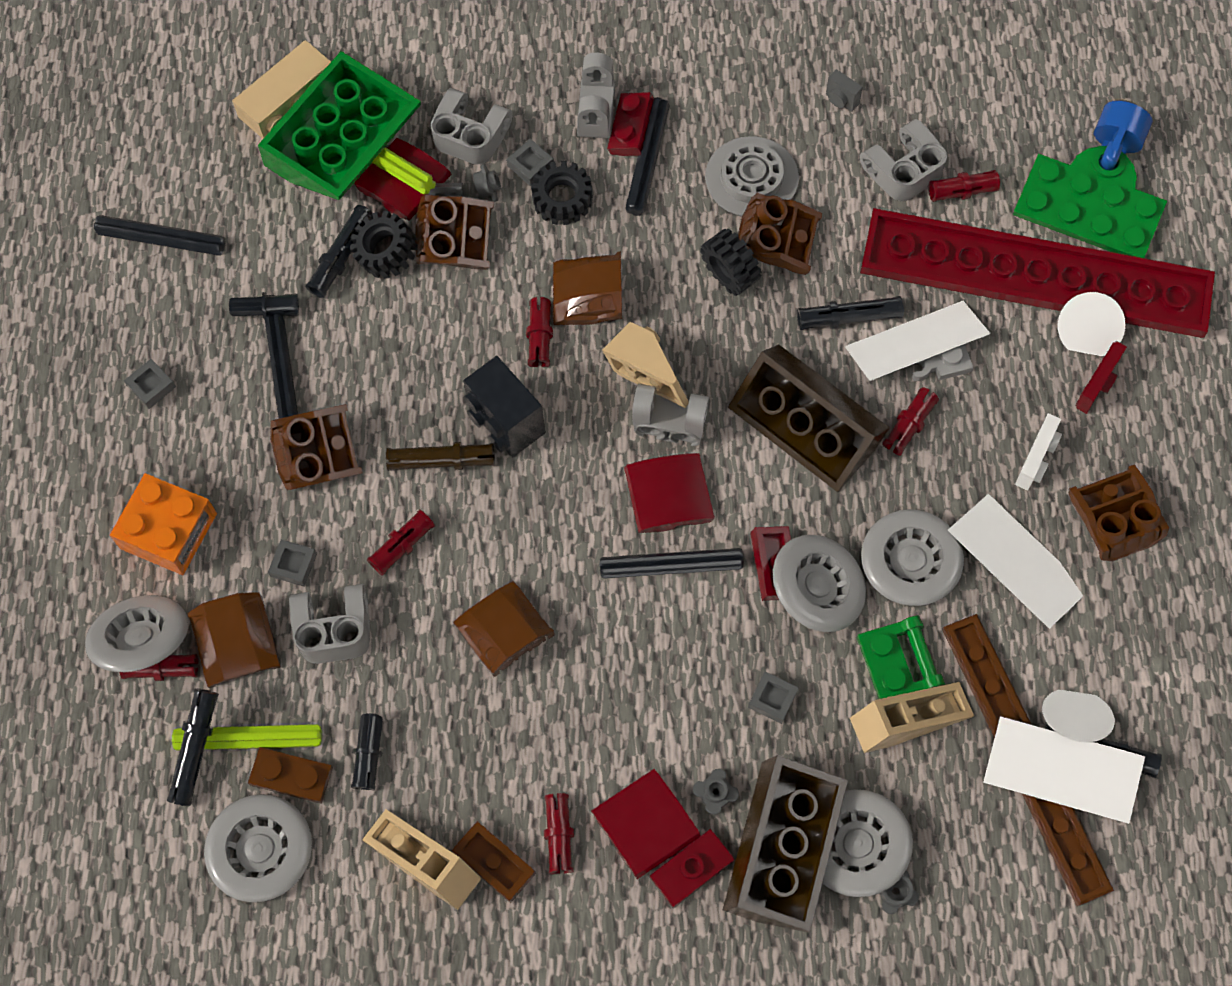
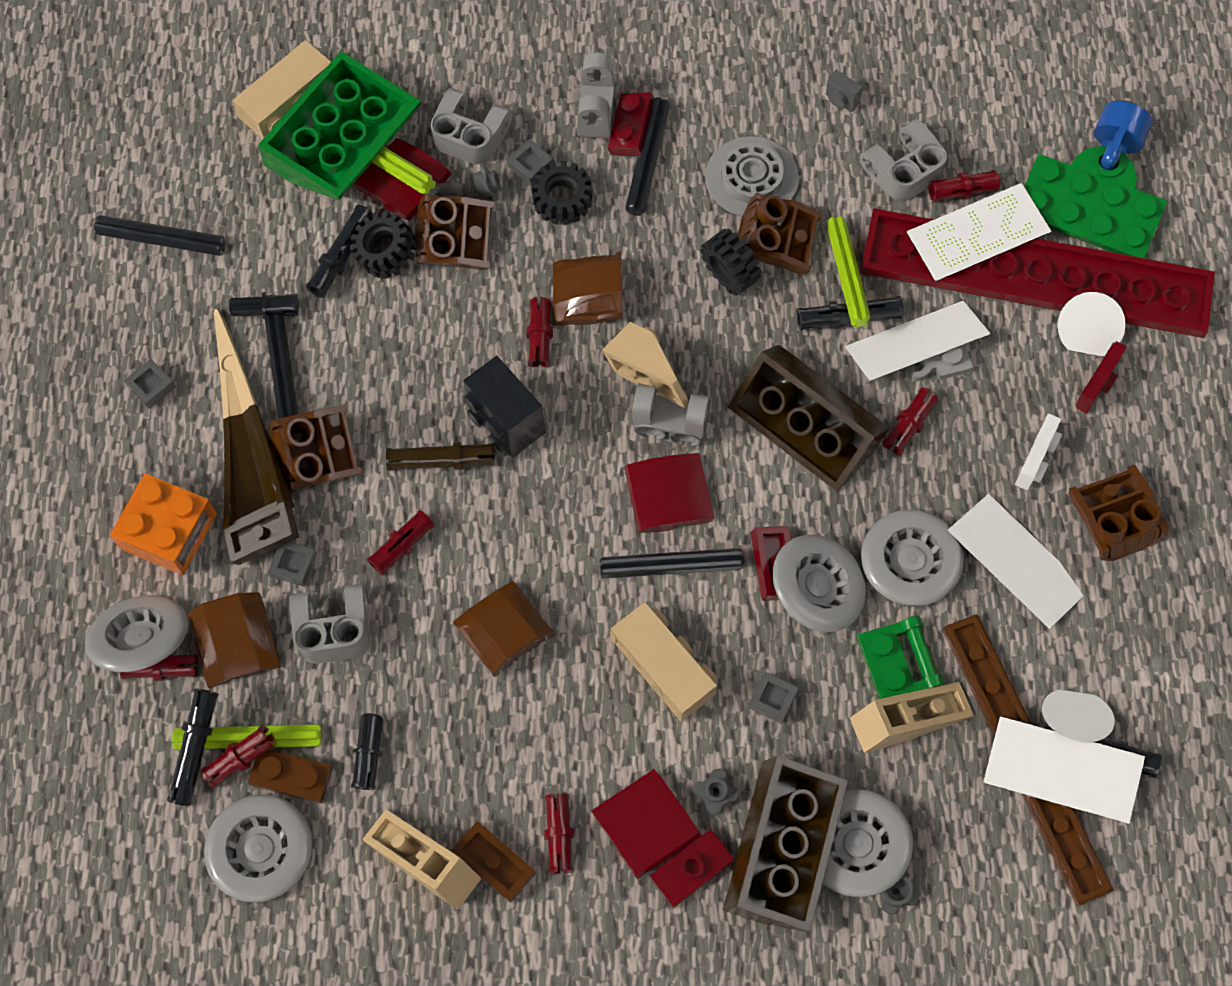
none -> dark red pin [201,725,276,788]
none -> dark brown plate [214,309,300,566]
none -> tan brick [610,602,717,722]
none -> lime axle [827,216,871,328]
none -> white sticker [907,183,1051,281]

